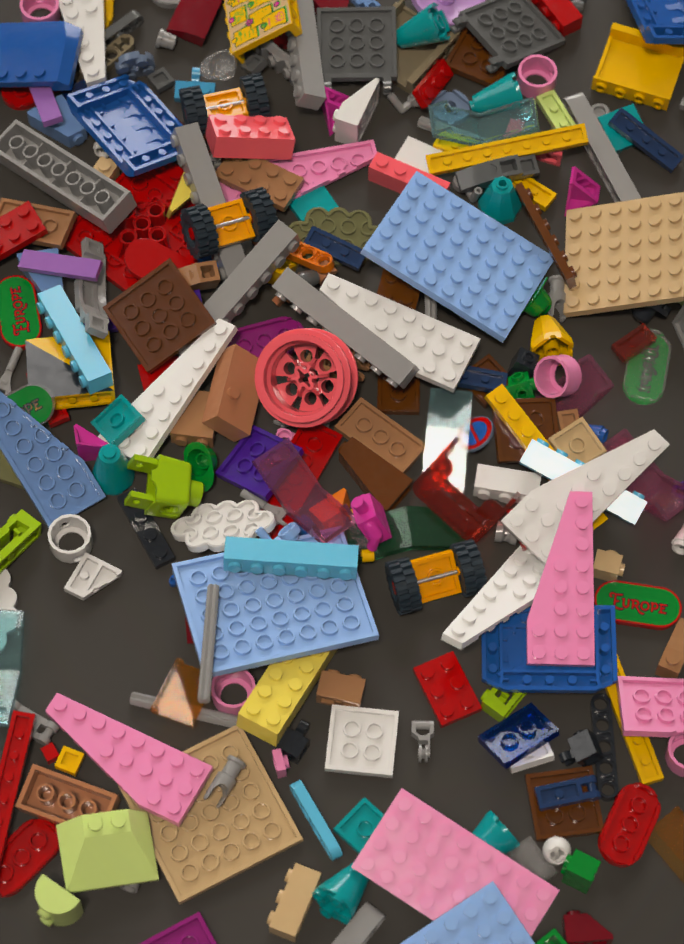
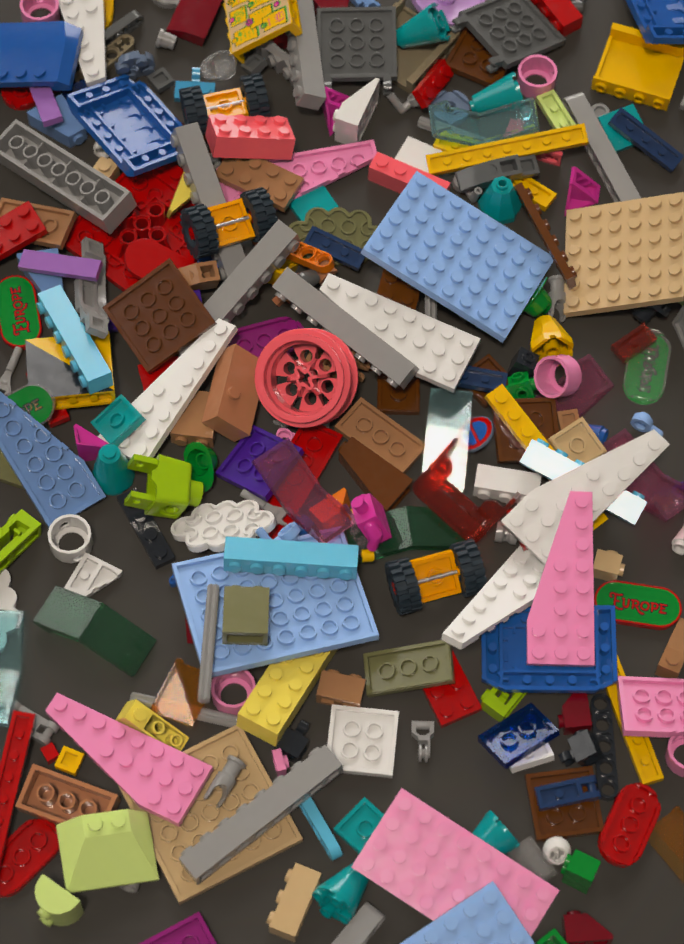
none -> clear green windscreen [32,585,157,677]
none -> light yellow slope [116,699,189,751]
none -> light grey brick [179,745,343,885]
none -> olive brick [222,585,270,645]
none -> olive plate [363,640,455,698]
none -> dark red slope [557,693,592,735]
none -> light blue plate [630,412,663,436]

